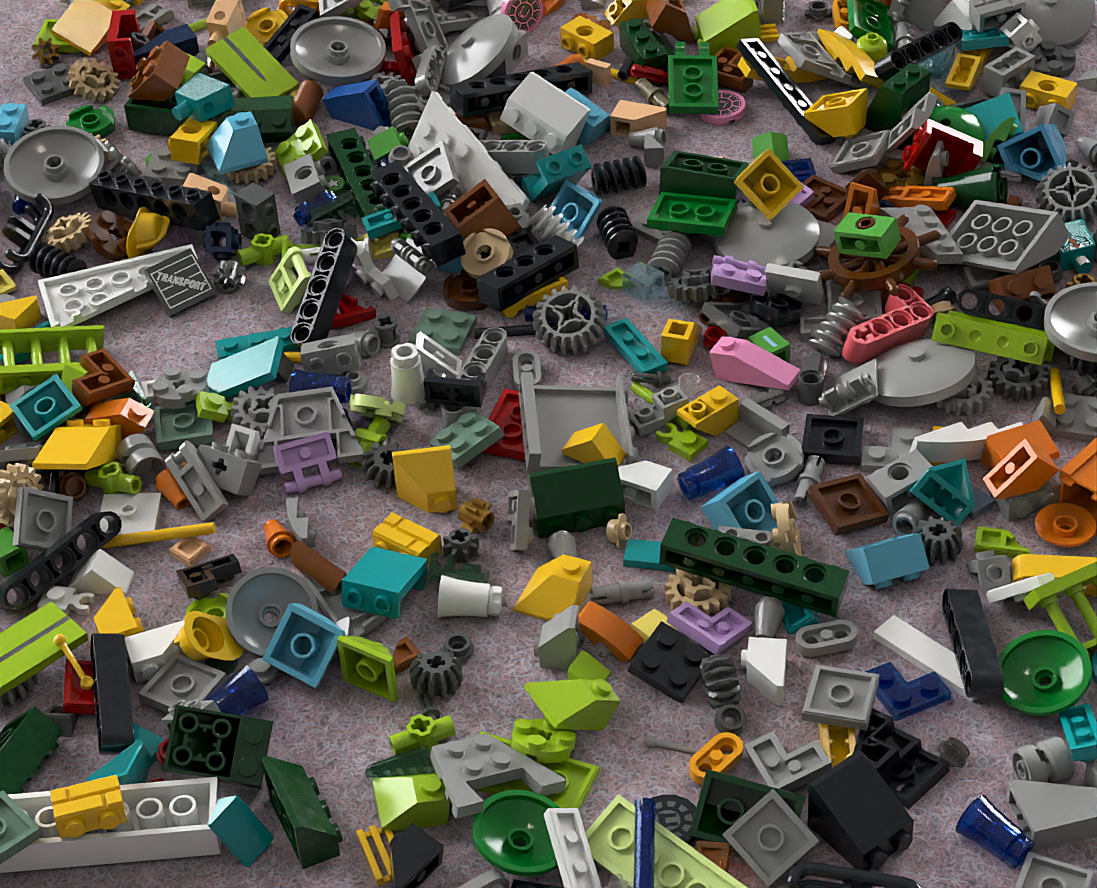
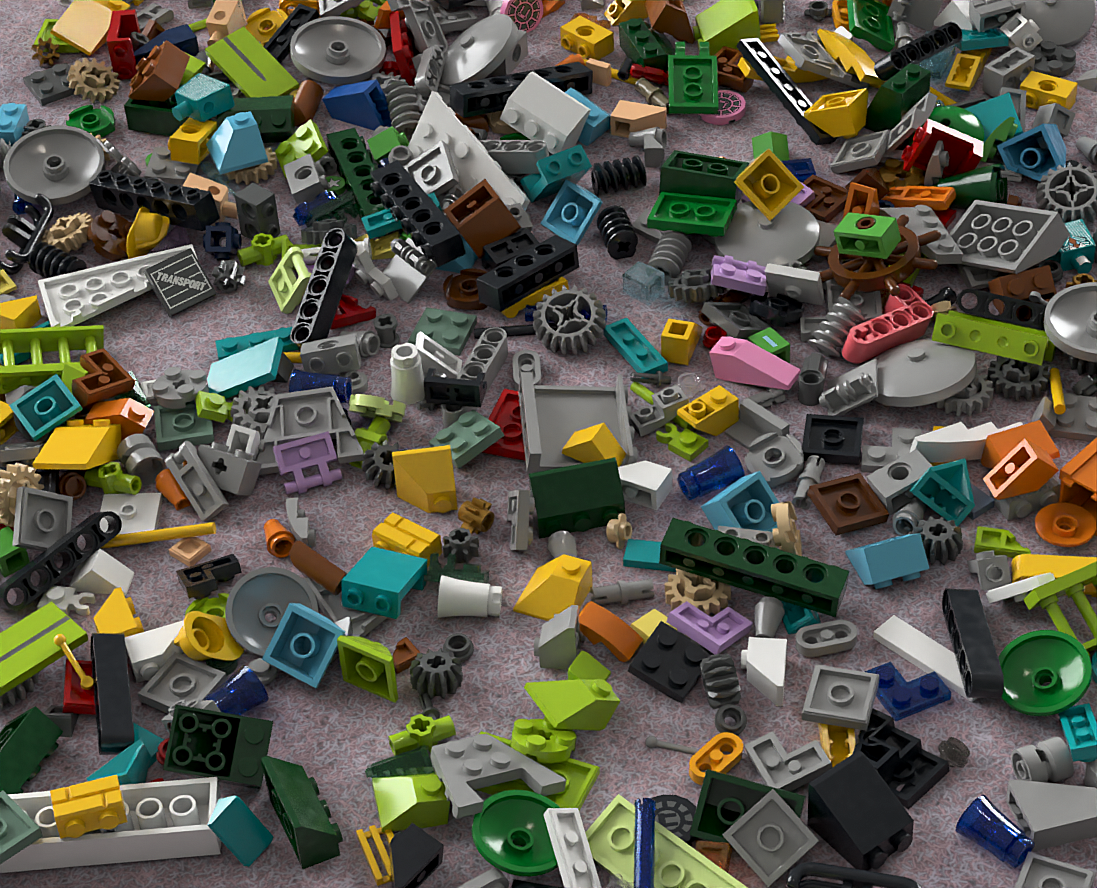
tan plate [460,228,514,279] -> none
white piece [526,204,584,247] -> none
lime tile [598,267,635,289] -> none
lime head [856,32,887,63] -> none

